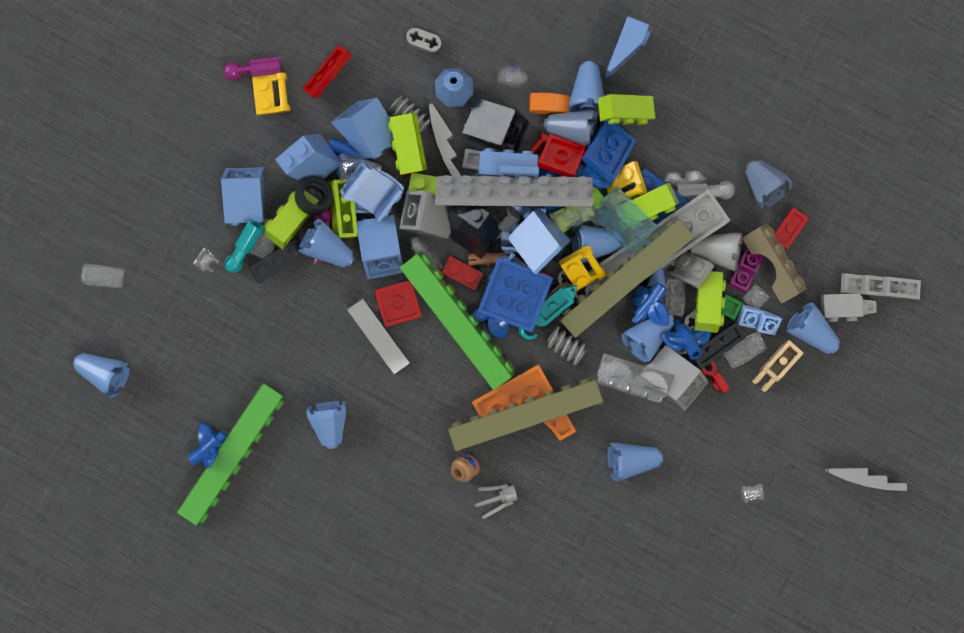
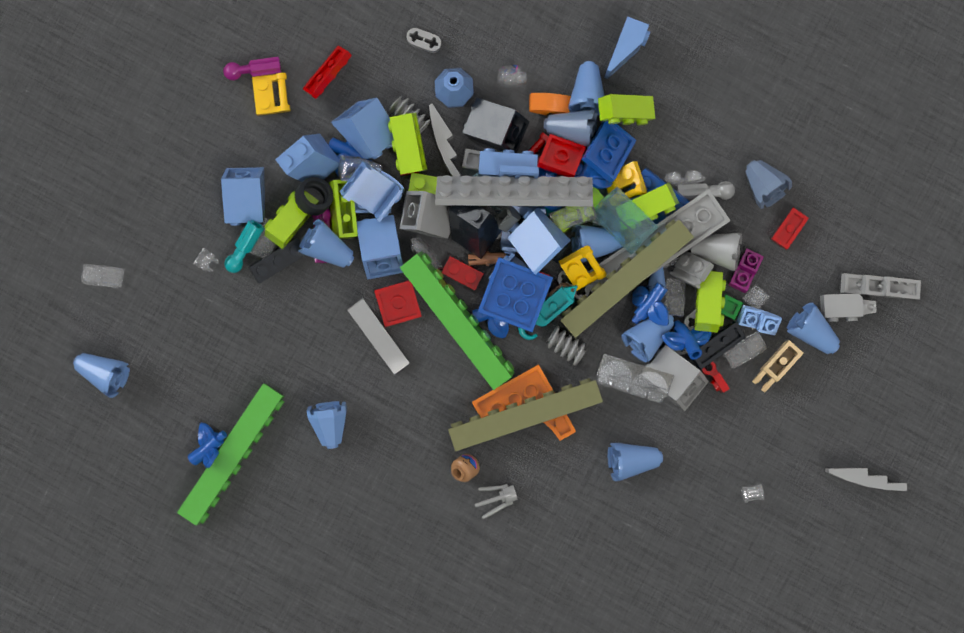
dark tan arch [742,223,807,304] -> none

